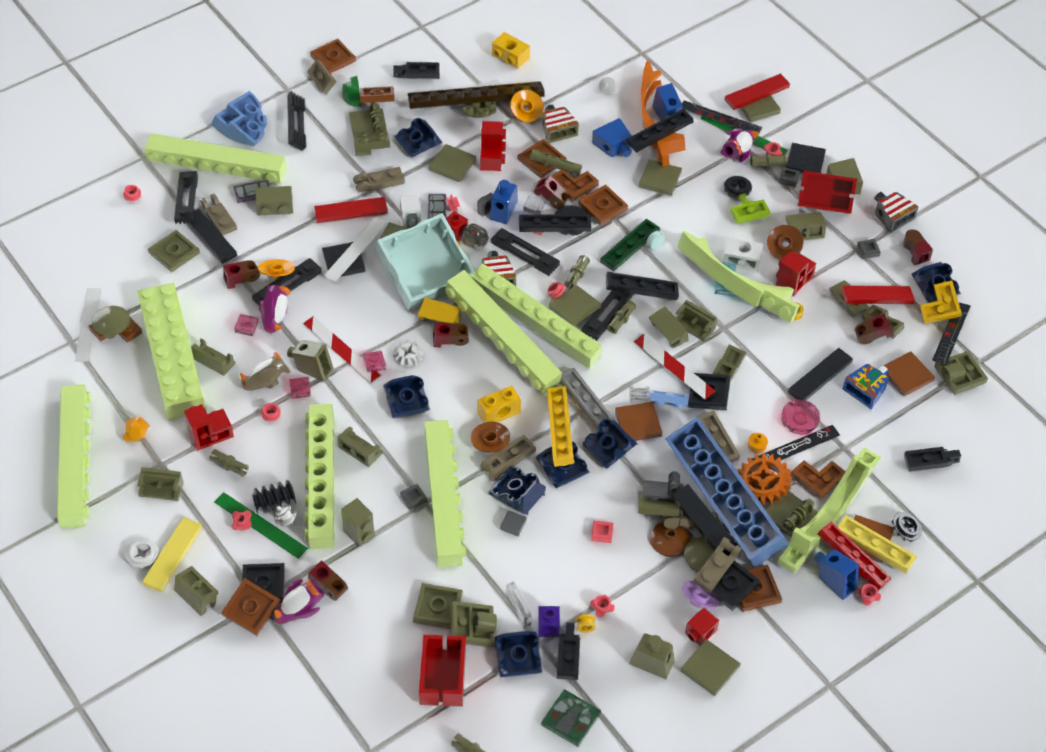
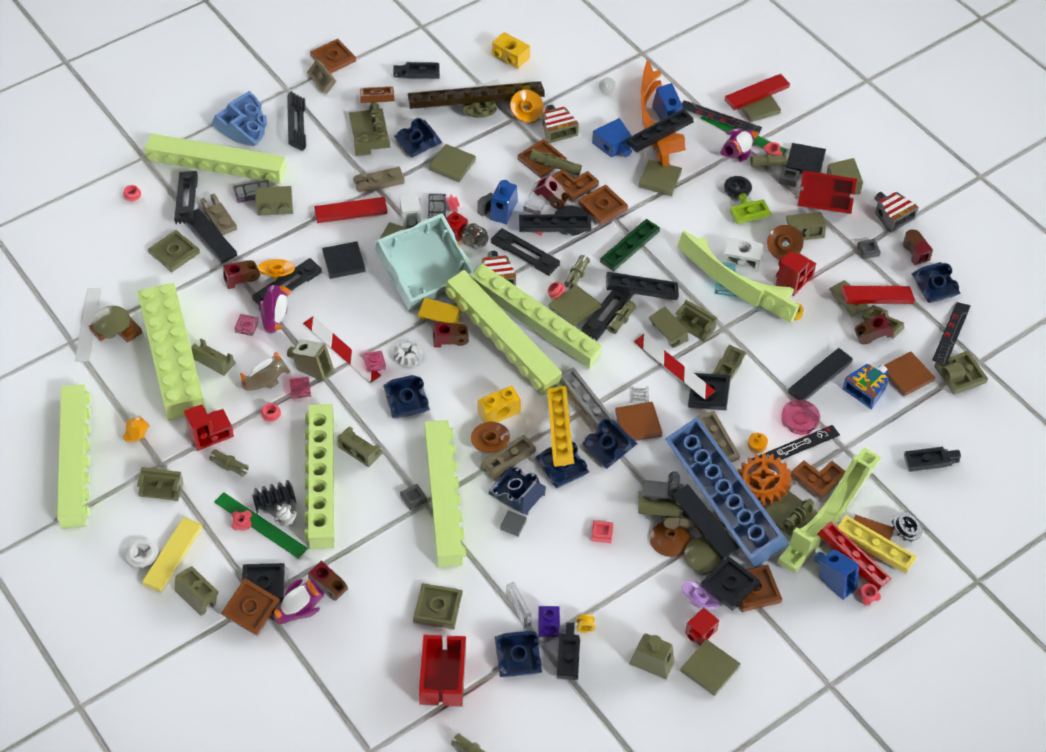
white sticker [324,218,387,282] -> none
olive brick [341,498,375,546] -> none
green brick [342,76,361,107] -> none
olive plate [451,601,497,647] -> none
red brick [480,121,506,171] -> none
clear green tile [541,689,601,747] -> none
coral plate [590,595,615,617] -> none
light aqua tile [647,231,665,250] -> none
light blue plate [649,390,689,408] -> none
dark tan plate [693,537,742,593] -> none
yellow plate [920,281,962,324] -> none

